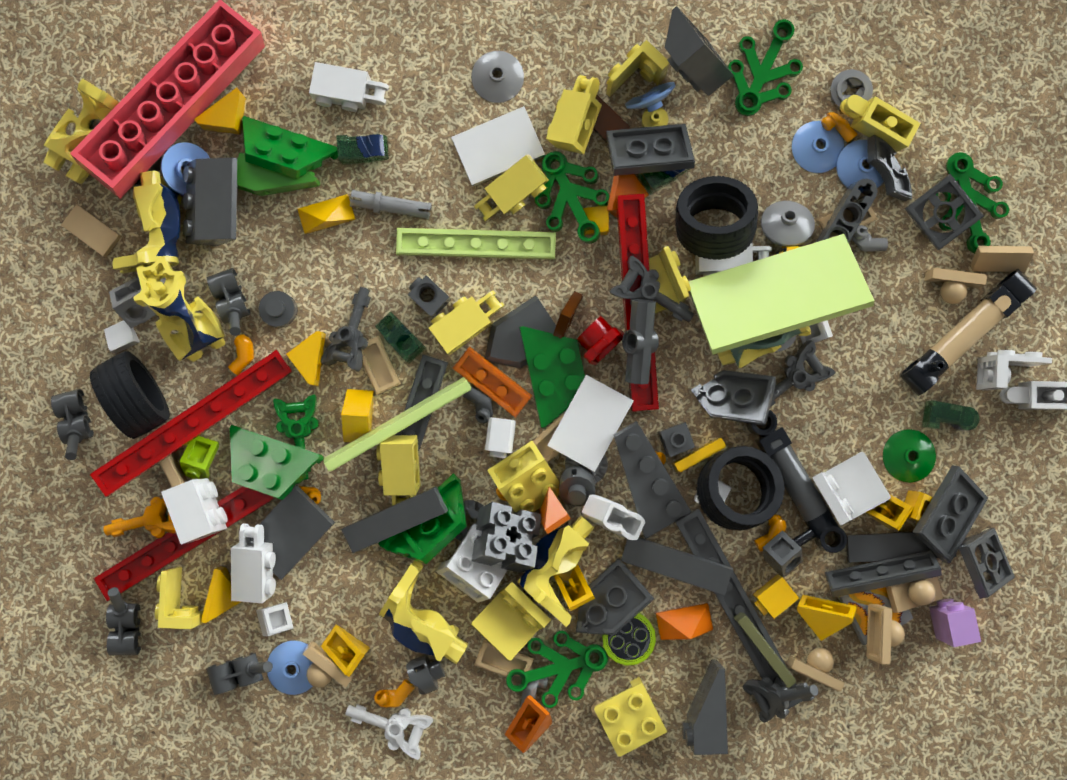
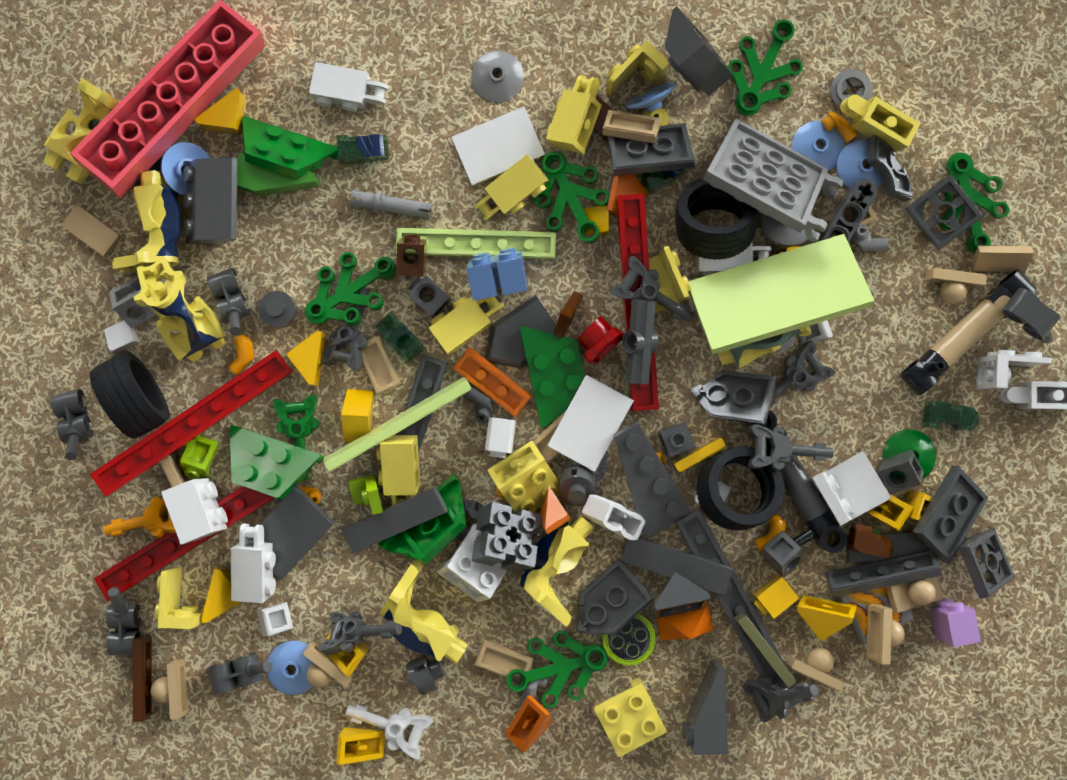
yellow slope [297,194,356,234] -> none
light orange arm [374,679,415,708] -> none
light yellow bracket [471,582,551,661] -> none
yellow slope [554,564,595,611] -> none
none -> reddish brown tile [133,635,152,722]
none -> tan tile [150,659,188,720]
none -> green plant [304,252,396,326]
none -> dark grey piece [319,611,402,655]
none -> yellow slope [336,727,385,765]
none -> lime bracket [348,474,383,515]
none -> reddish brown brick [396,234,427,277]
none -> medium blue piece [466,247,528,300]
none -> tan tile [603,110,661,143]
none -> dark grey slope [652,572,710,619]
none -> light grey plate [703,118,844,242]
none -> dark grey piece [748,424,834,471]
none -> reddish brown rock [847,523,894,558]
none -> dark grey brick [877,450,924,494]
none -> dark grey beam [1002,288,1060,343]

